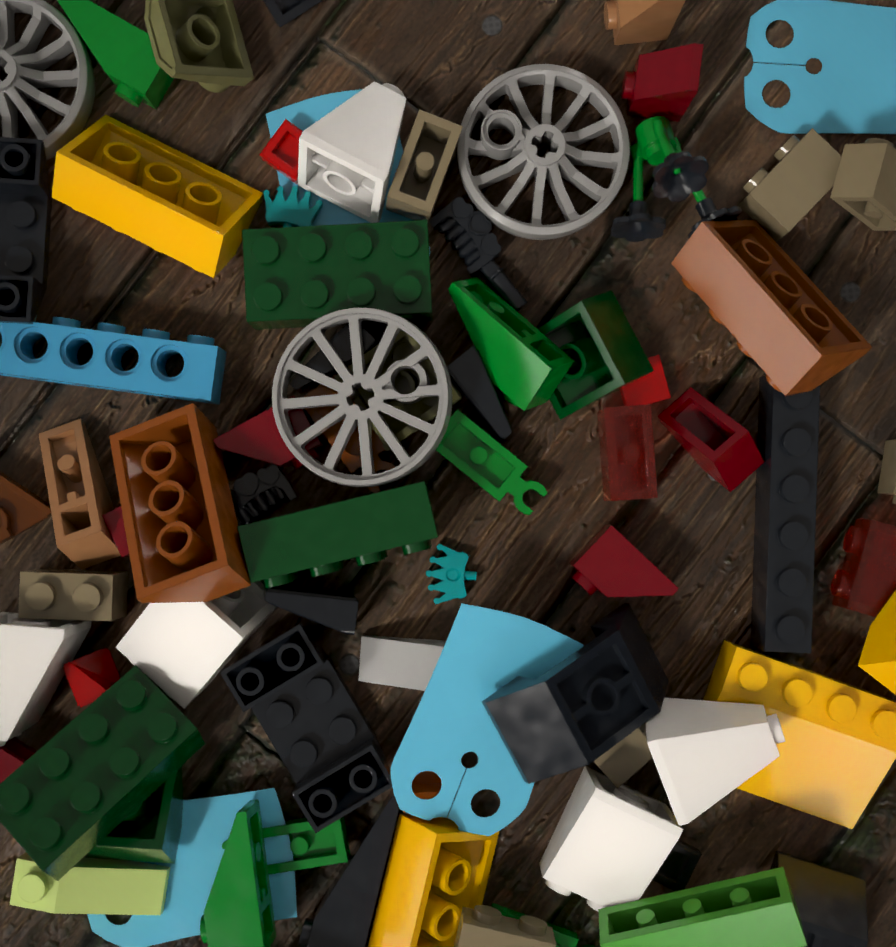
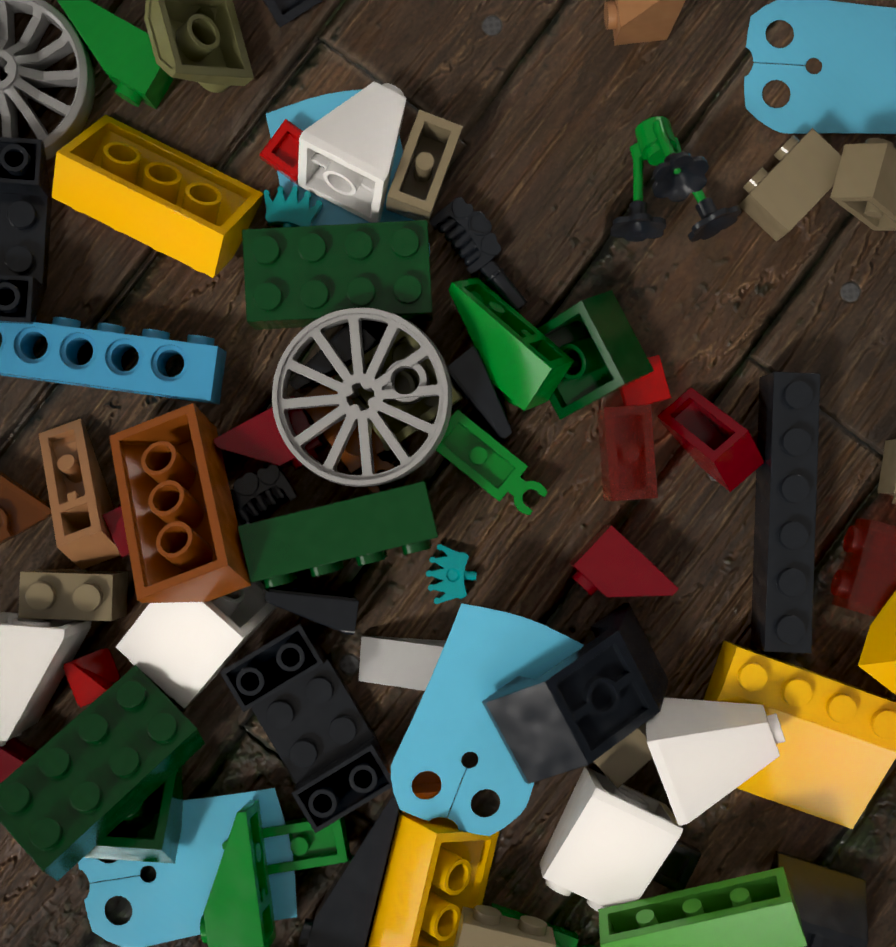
yellowish green slope [9,853,170,915] -> none
light grey piece [457,64,630,240] -> none
dark red slope [621,43,704,122] -> none
dark orange slope [671,220,872,396] -> none

